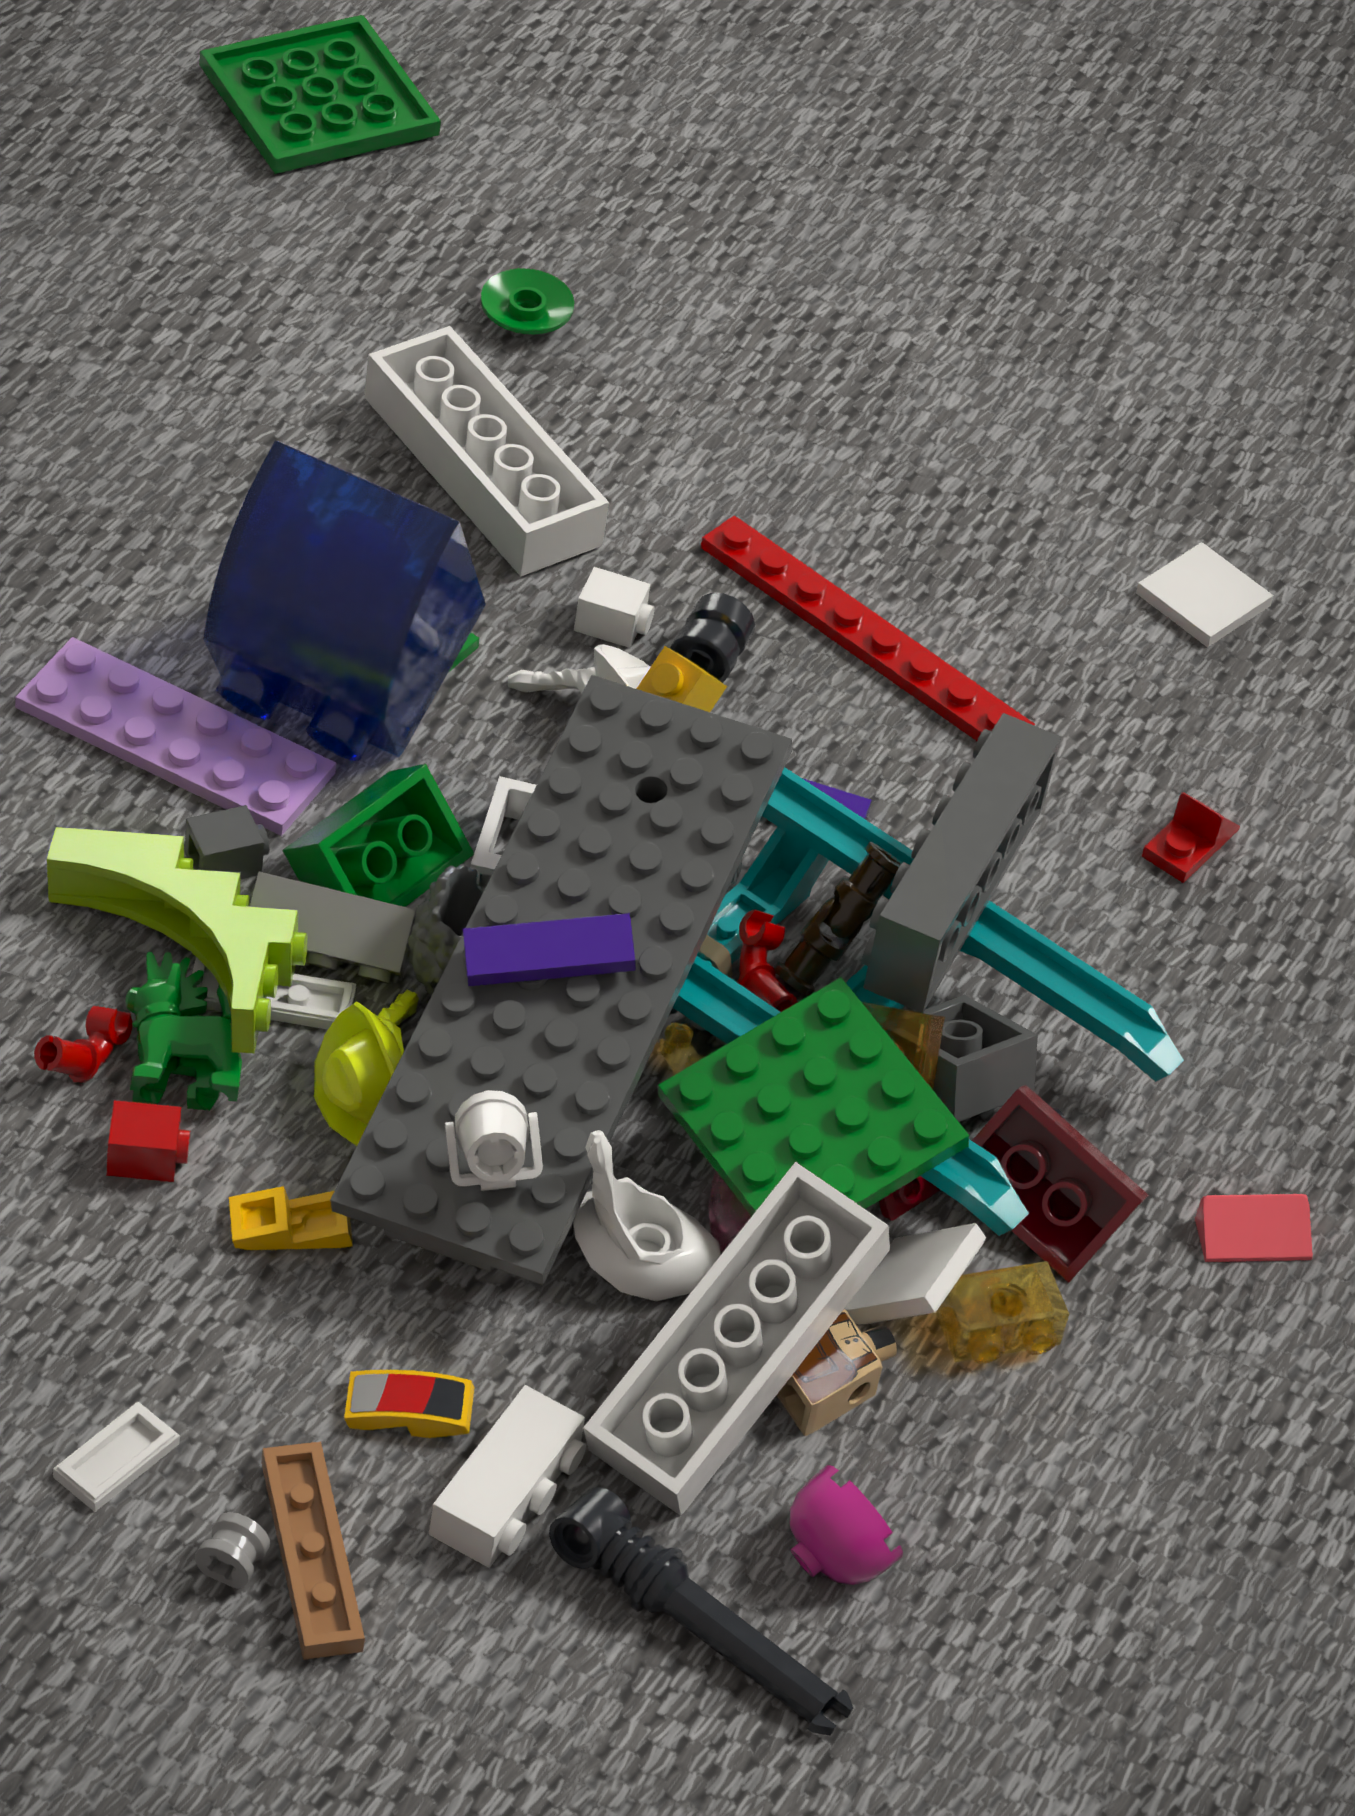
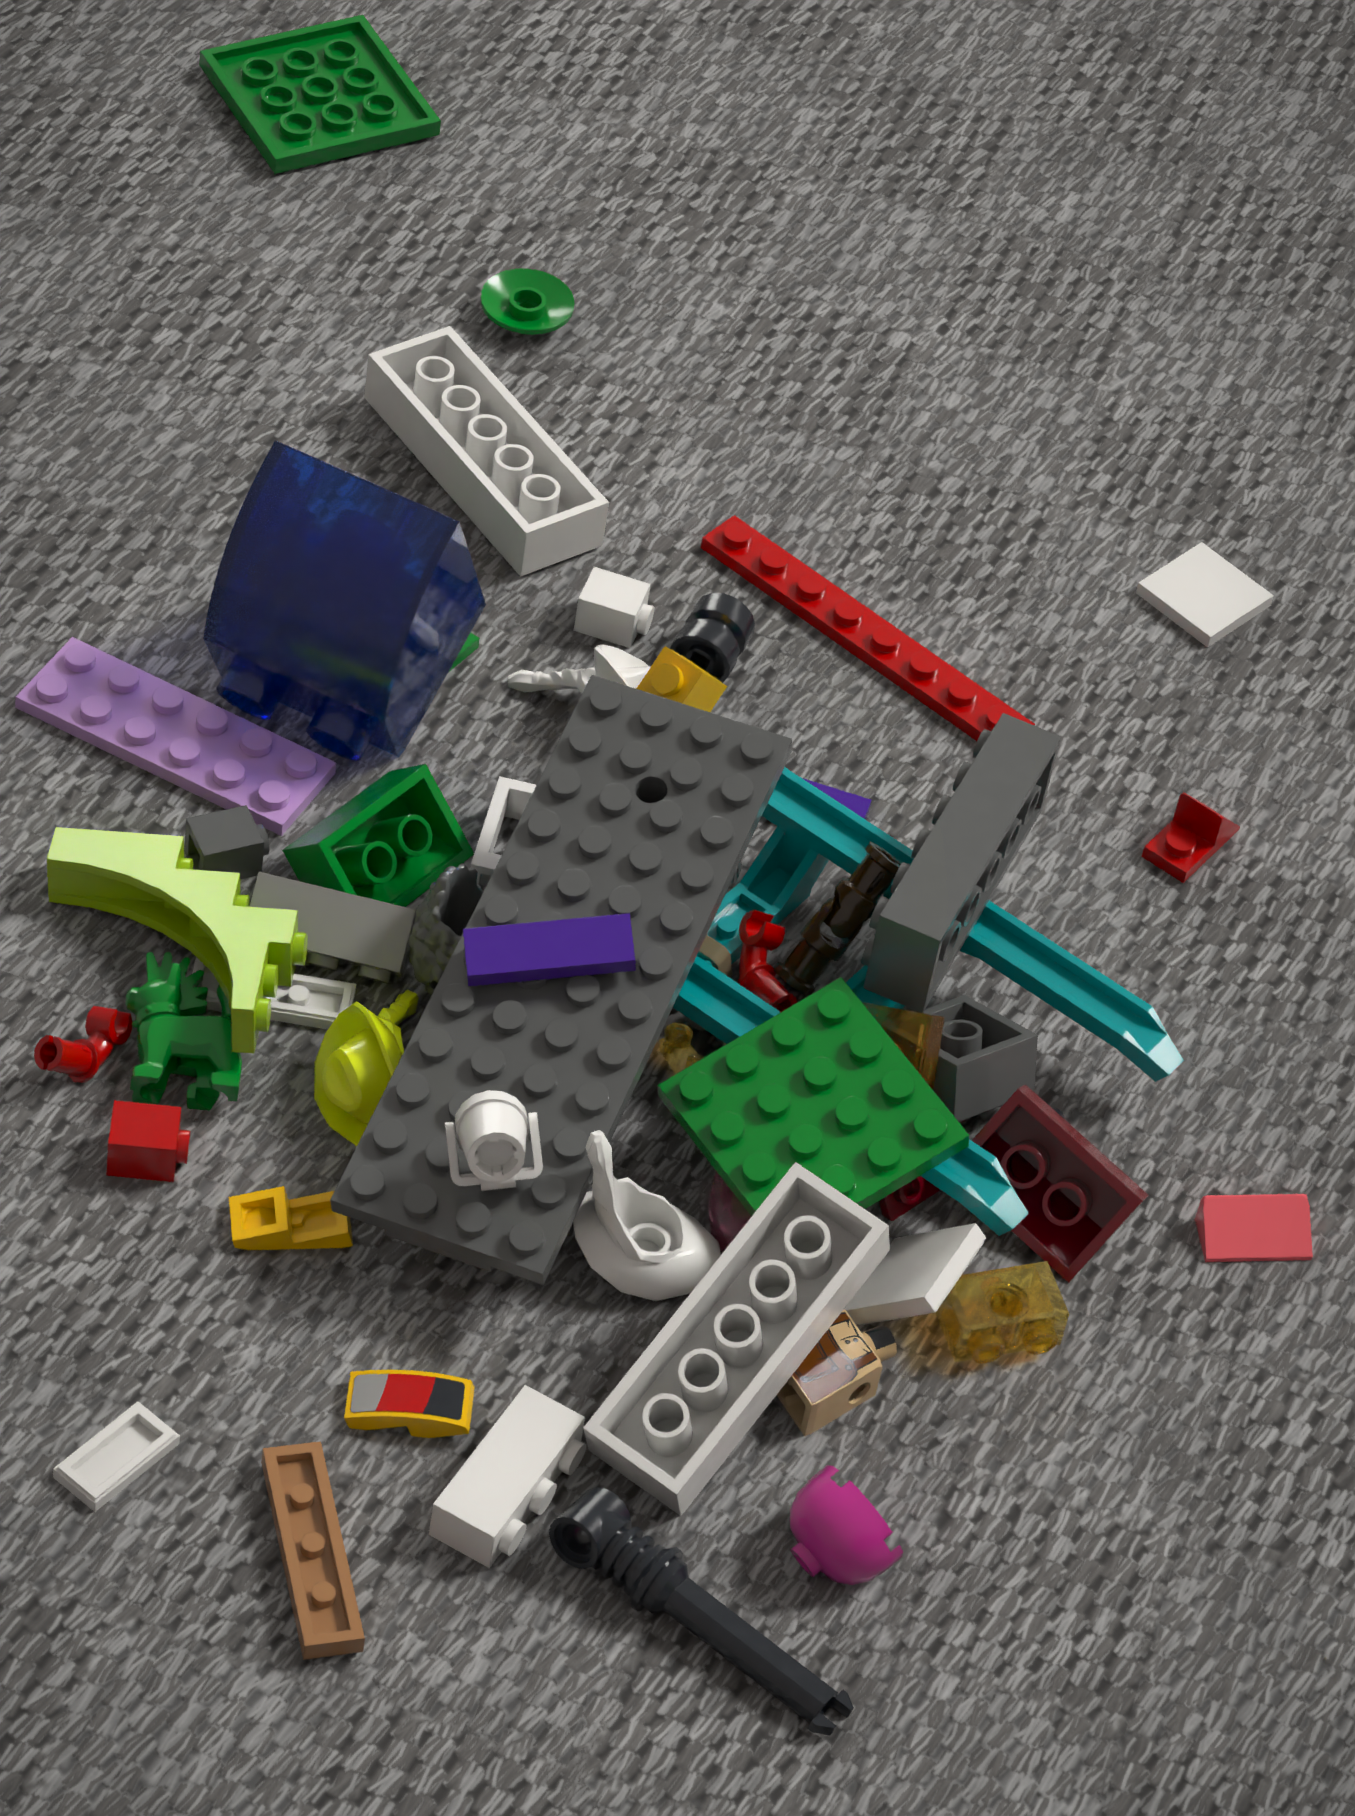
light grey wheel [195,1512,270,1589] -> none

